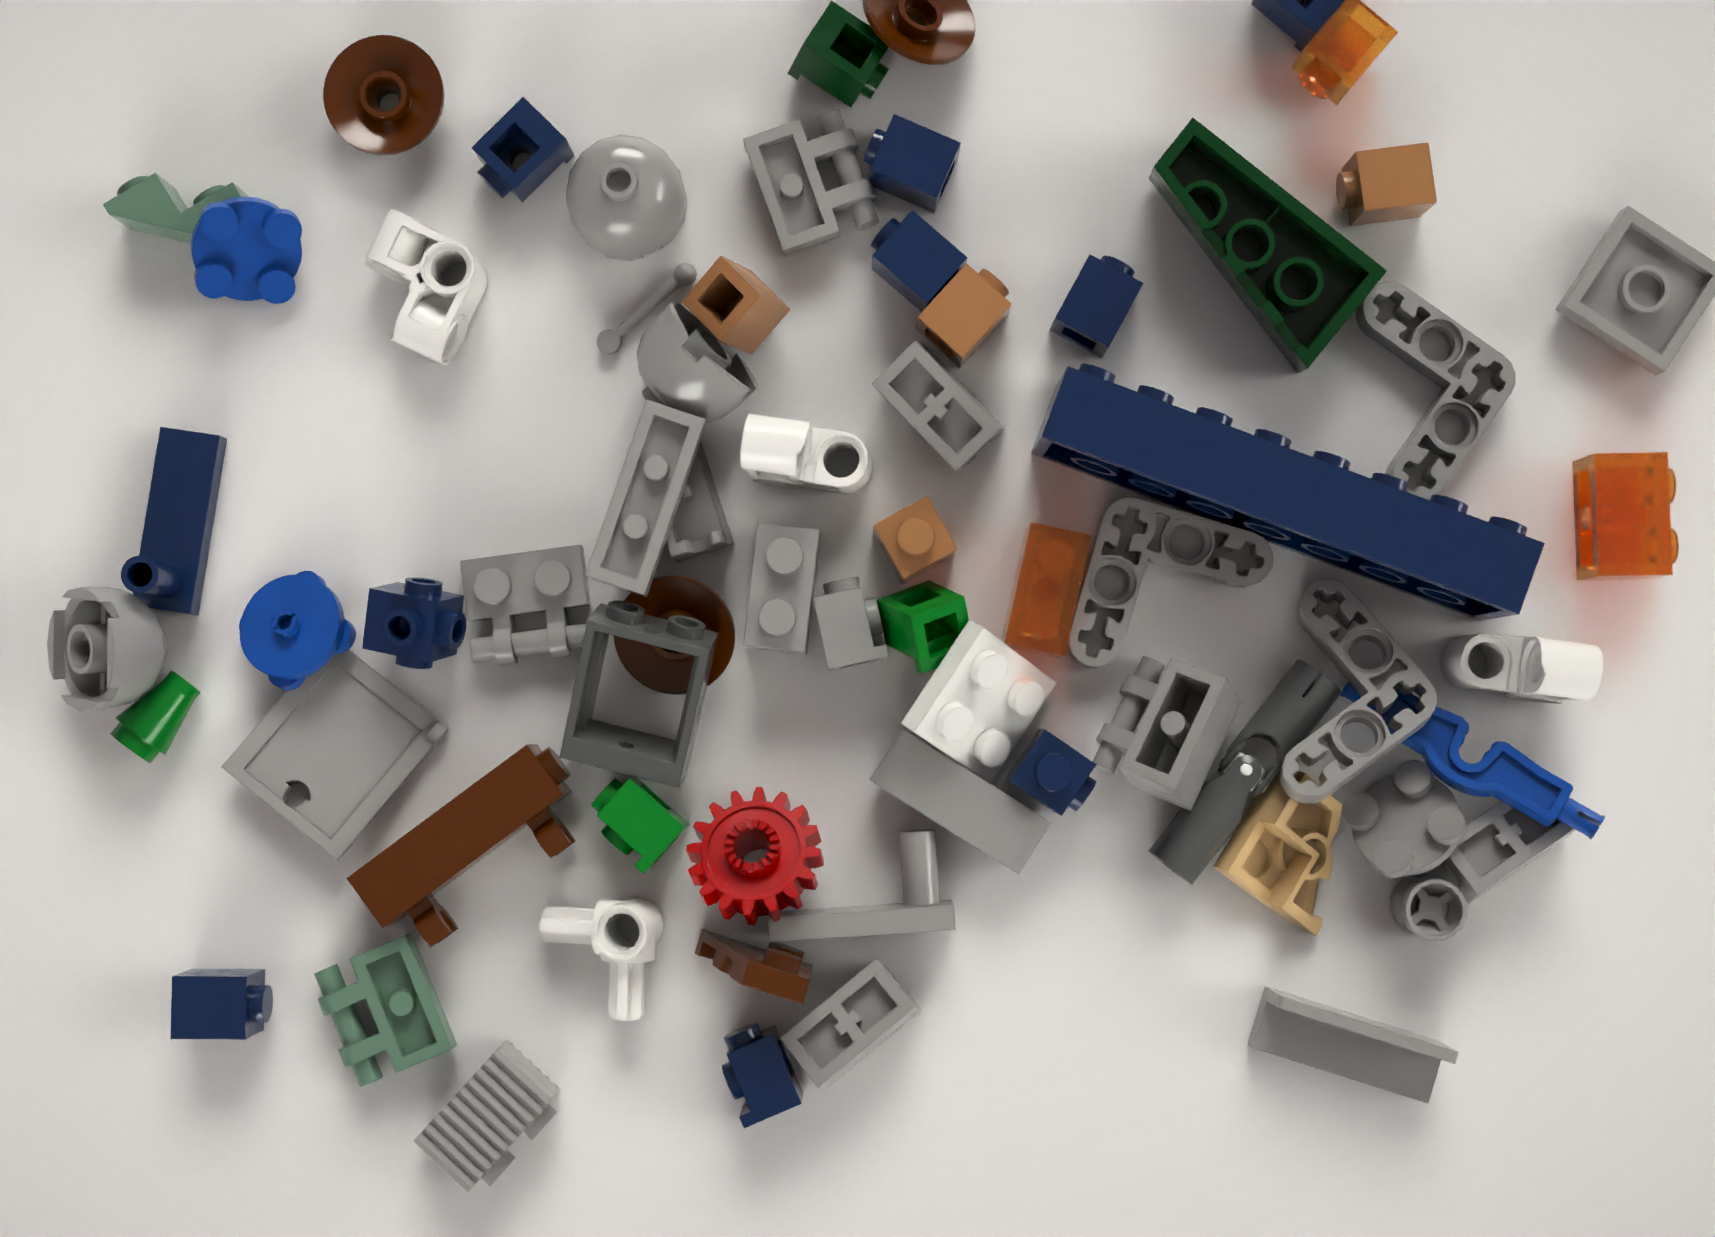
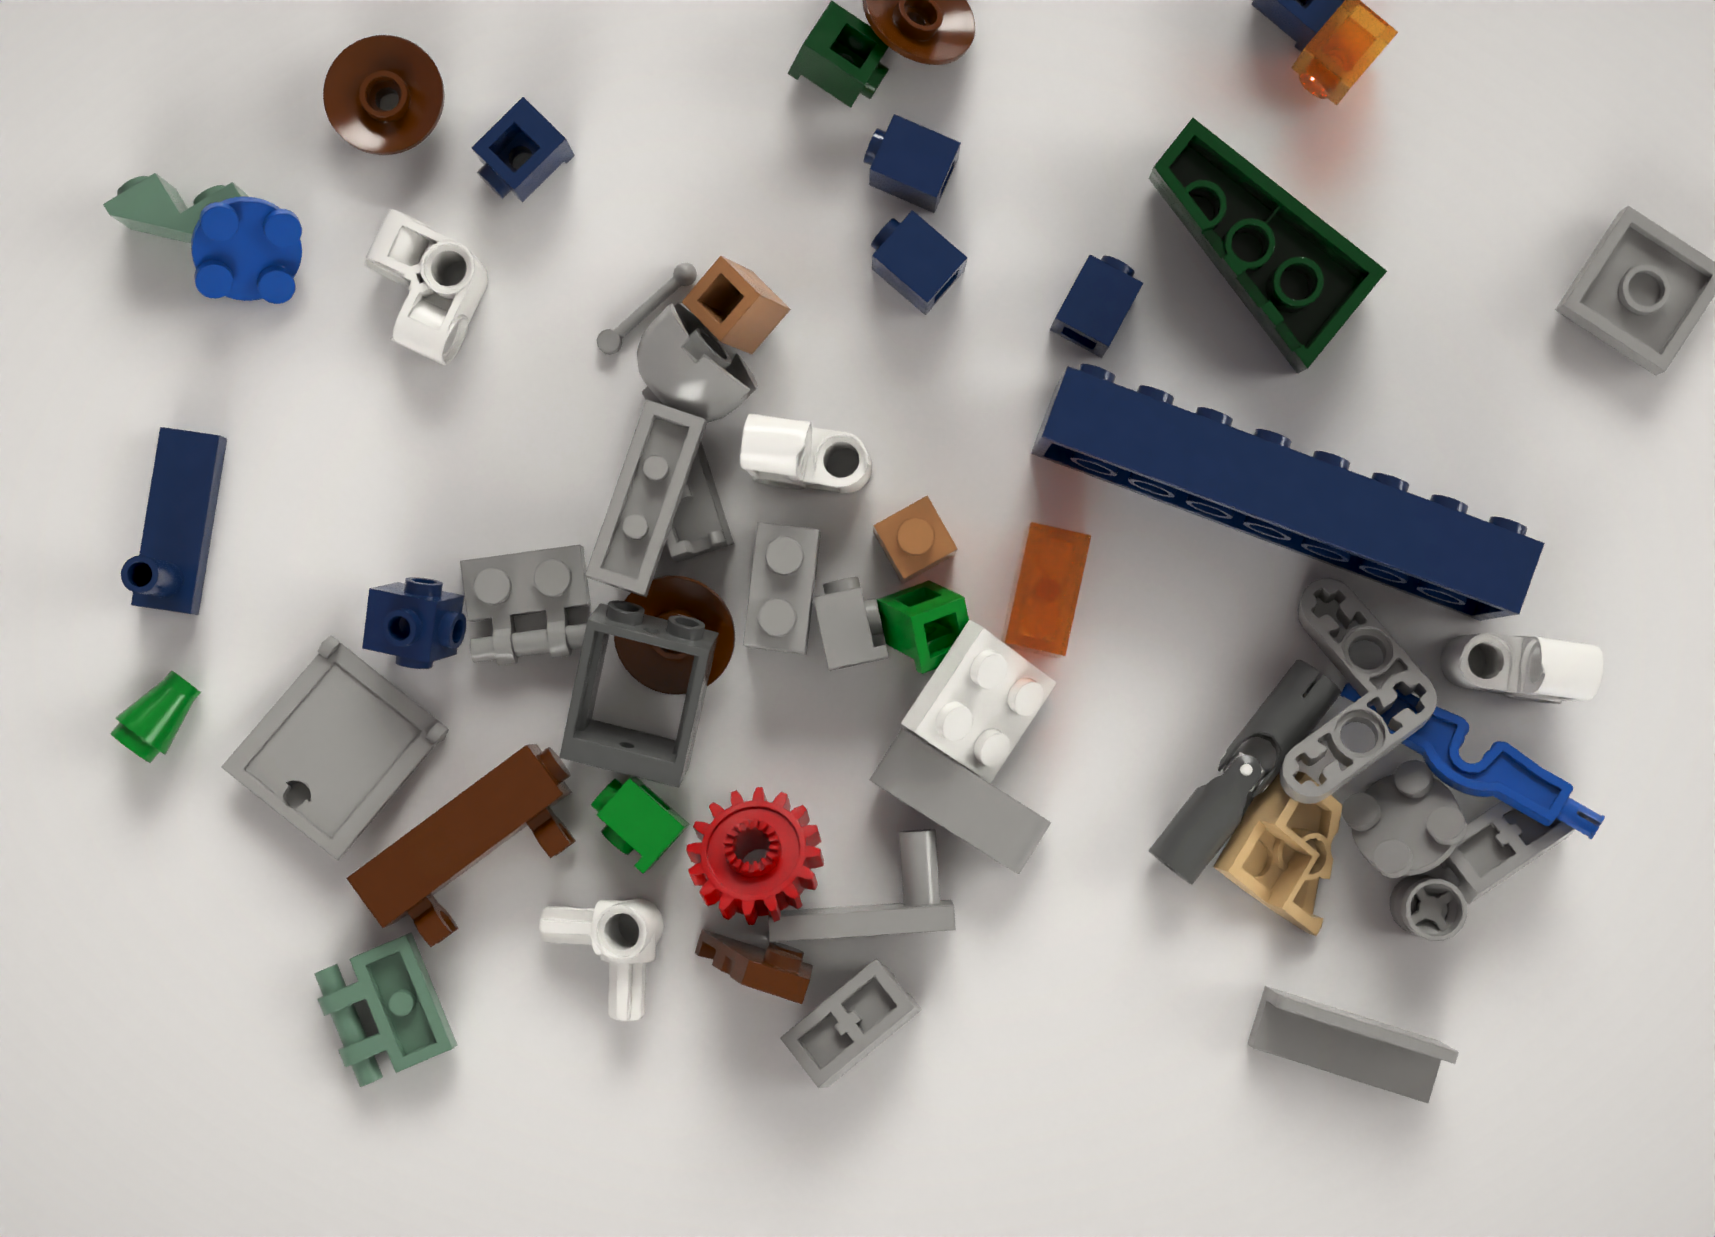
light grey cylinder [47,587,168,711] -> none
dark blue brick [171,969,273,1040] -> none
blue piece [239,571,356,691] -> none
light grey brick [414,1041,560,1192] -> none
light grey cylinder [566,134,687,261] -> none
dark blue brick [722,1022,803,1128] -> none
light grey plate [743,109,879,256] -> none
light grey hinge [872,341,1006,472] -> none
medium nougat brick [916,263,1012,369] -> none
dark blue brick [1005,729,1097,816] -> none
light grey beam [1066,497,1273,668] -> none
light grey brick [1092,656,1242,811] -> none
medium nougat brick [1336,142,1437,226] -> none
light grey beam [1356,281,1516,500] -> none
clear orange brick [1572,452,1679,581] -> none

